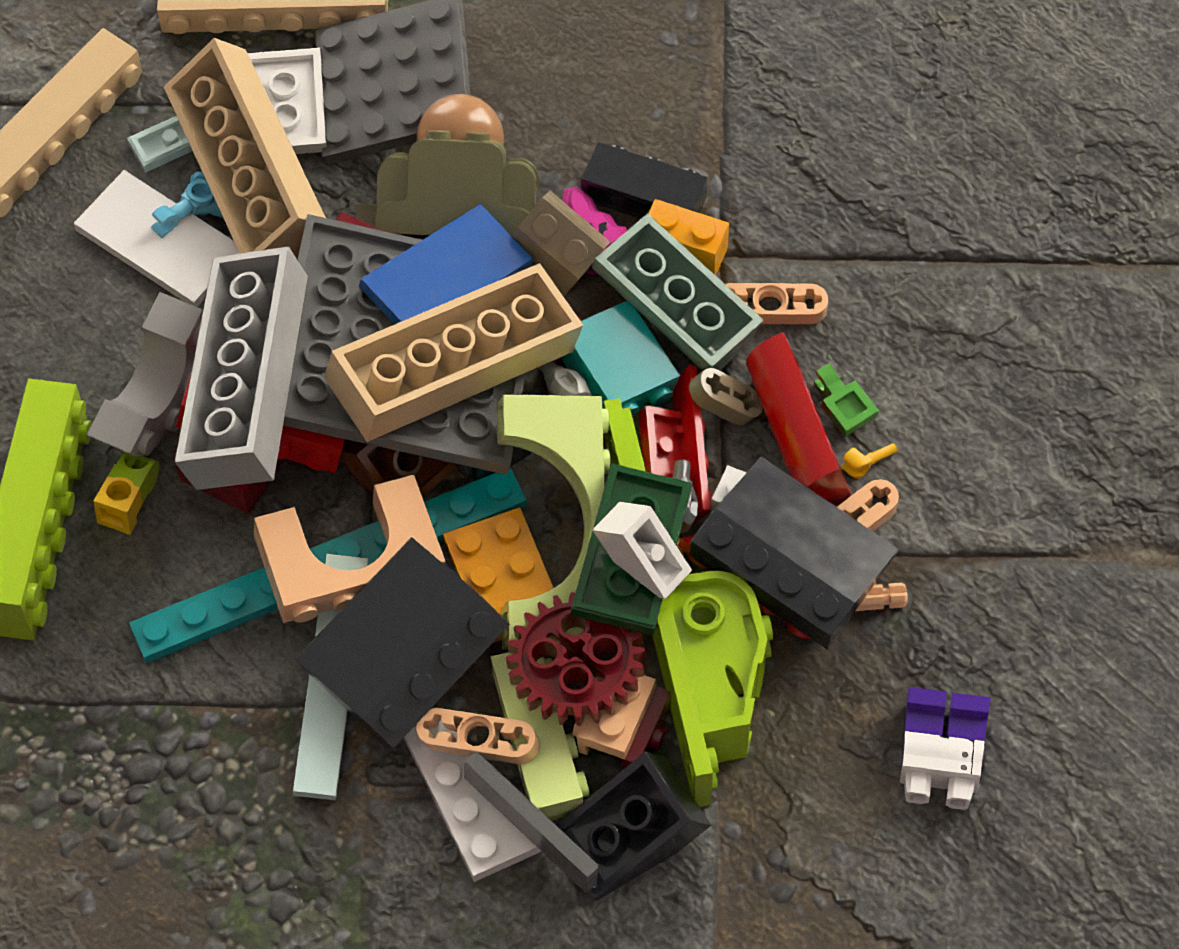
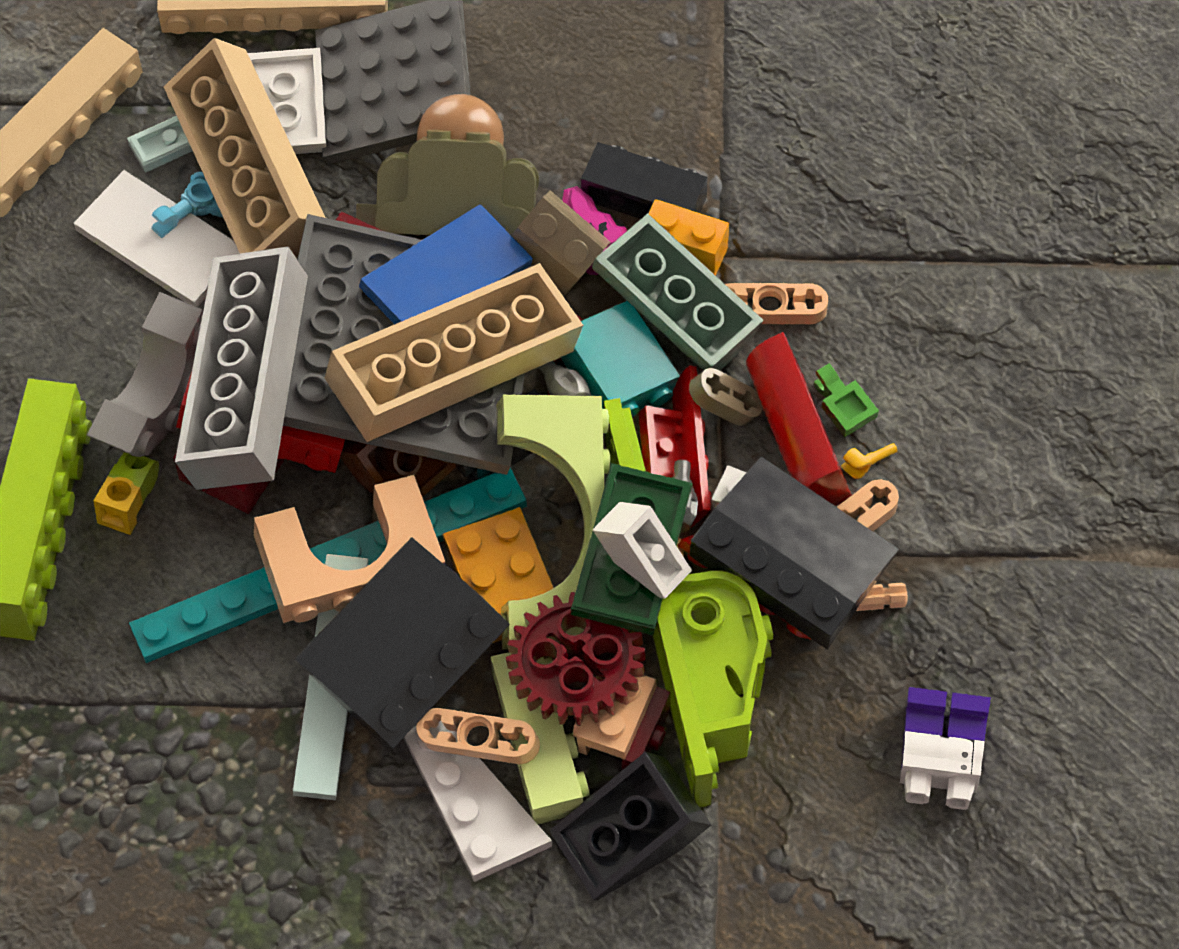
dark grey tile [464,752,598,893] -> none

